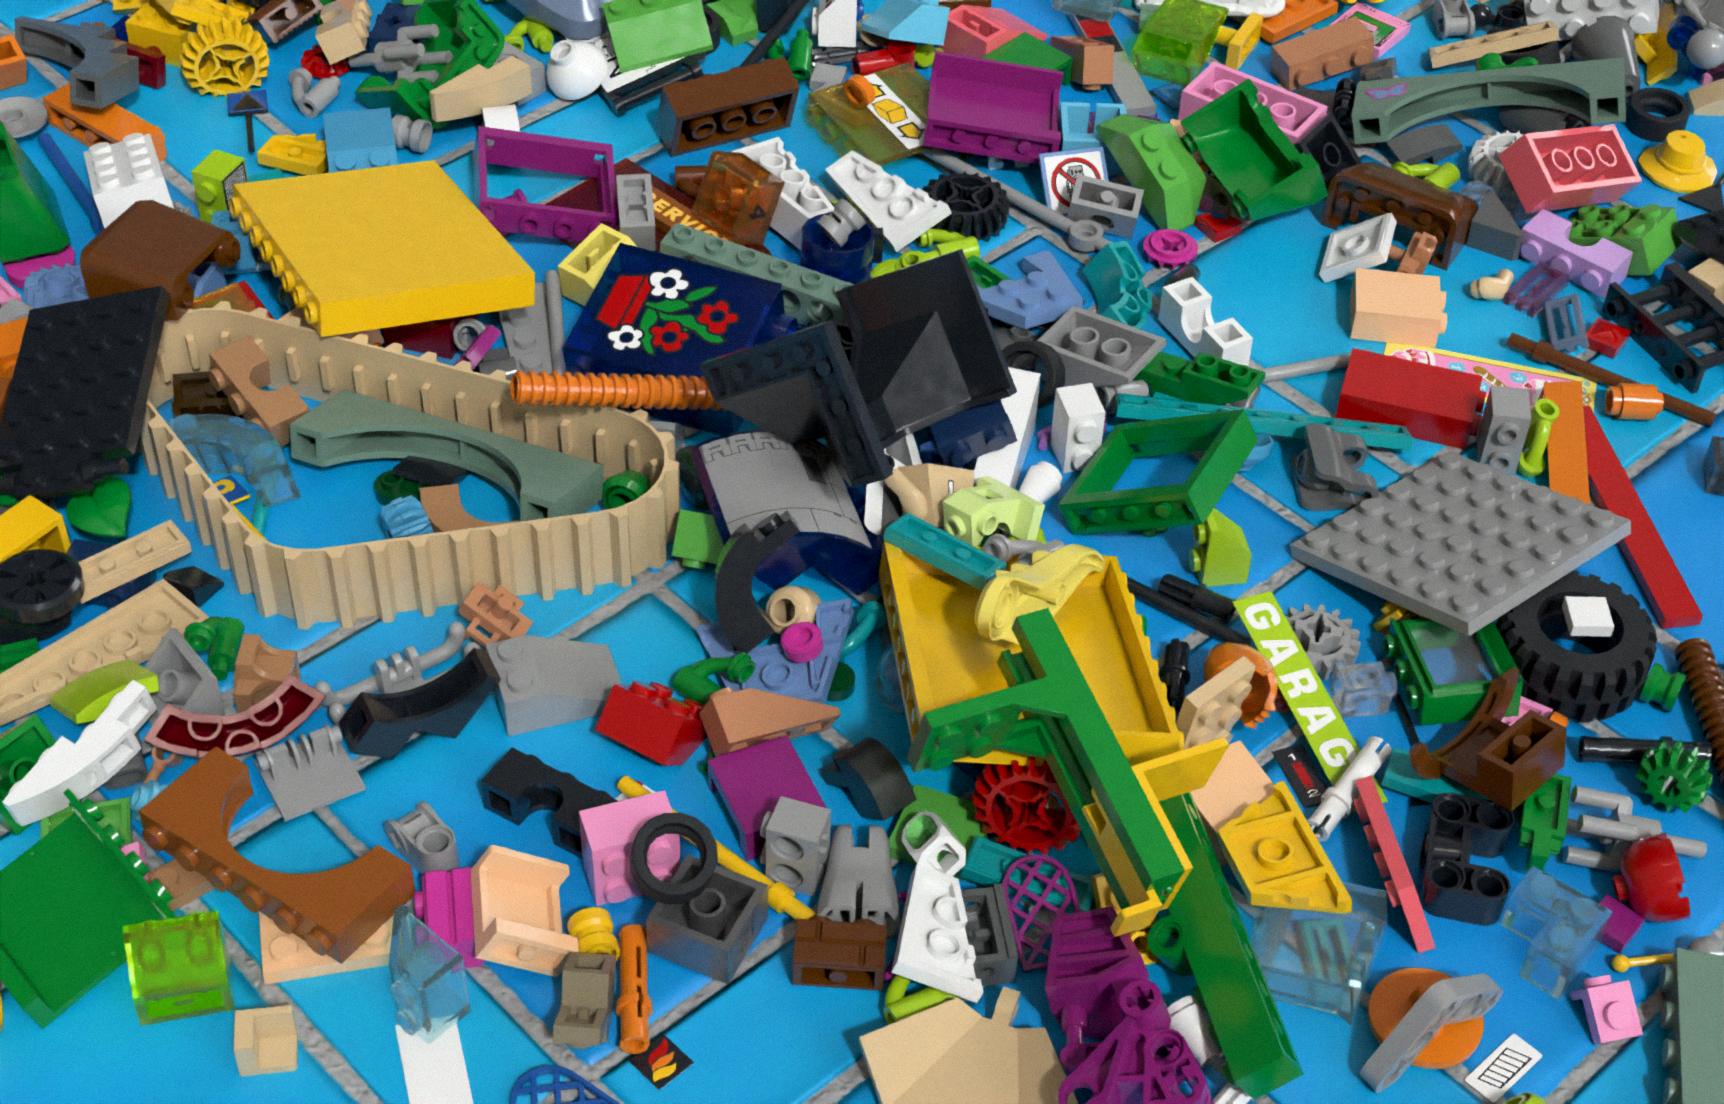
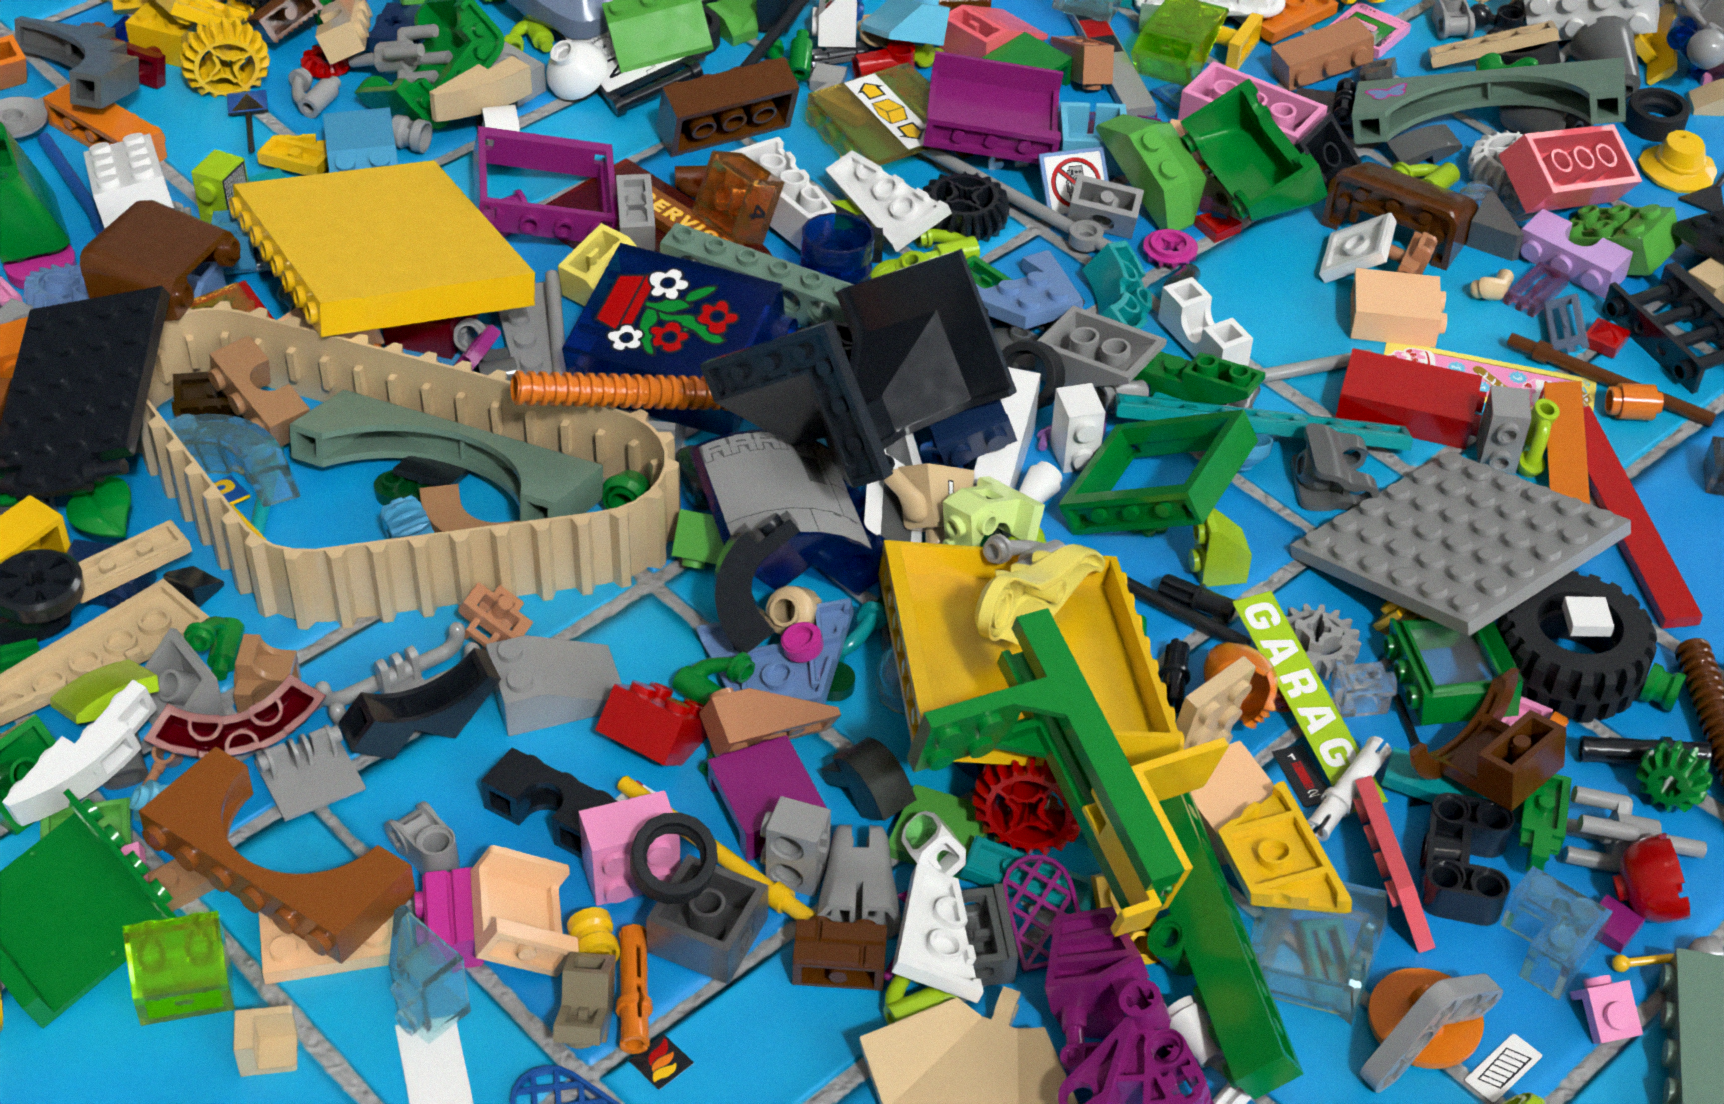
light grey wheel [816,198,866,248] -> none
orange tile [843,74,875,109] -> none
teal tile [883,513,1007,591] -> none

